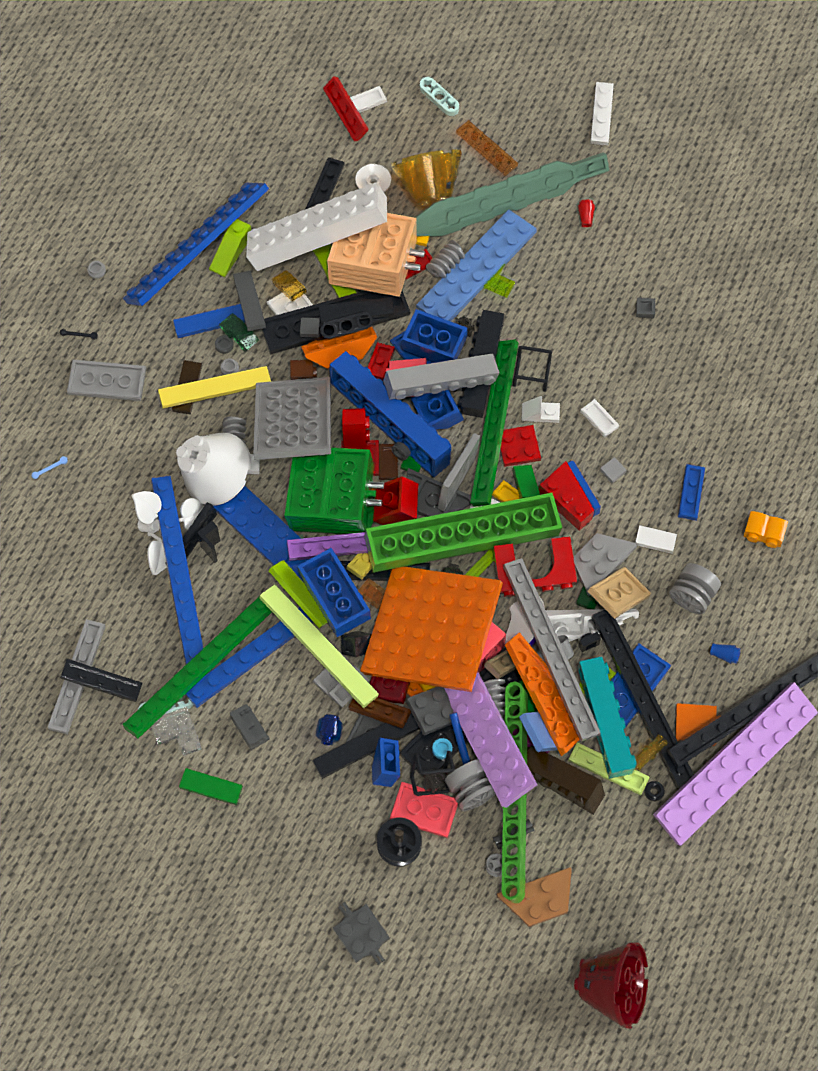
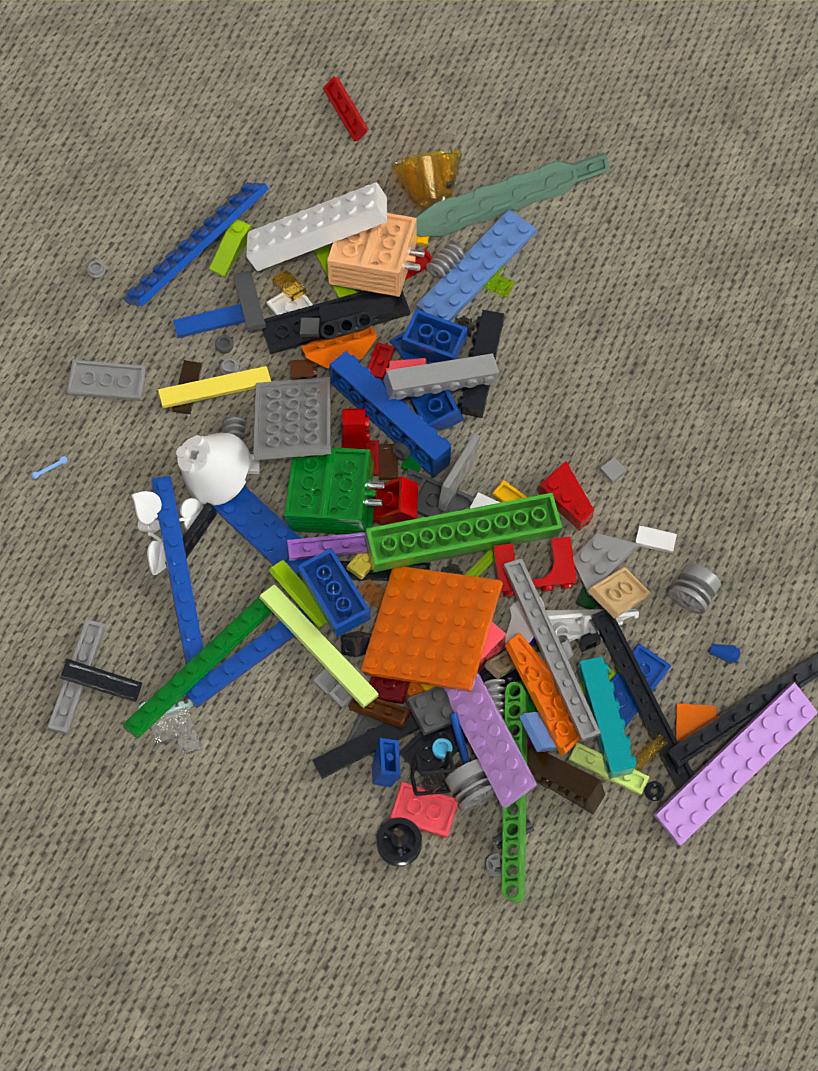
black hinge [60,329,98,340] -> none
green tile [179,768,243,806] -> none
black panel [197,521,220,563] -> none
clear green slope [219,313,259,352] -> none
dark grey hinge [230,704,270,750] -> none
black tile [305,157,345,210] -> none
clear blue head [315,714,343,745] -> none
dark grey plate [333,902,390,965] -> none
white tile [350,86,387,113] -> none
white dish [356,164,391,192] -> none
light aqua beam [420,77,459,116] -> none
clear orange tile [456,120,518,176] -> none
green plate [470,339,519,507] -> none
medium nougat wing [497,867,572,927] -> none
red plate [500,425,541,467] -> none
black piece [512,346,552,392] -> none
green tile [512,465,540,499] -> none
white slope [522,396,560,423] -> none
blue tile [568,461,601,517] -> none
dark red cone [574,942,648,1029] -> none
red cone [577,199,595,227] -> none
white tile [580,399,619,438] -> none
white plate [591,82,614,145] -> none
dark grey plate [636,298,655,318] -> none
blue tile [678,464,705,521] -> none
light orange brick [743,511,788,548] -> none

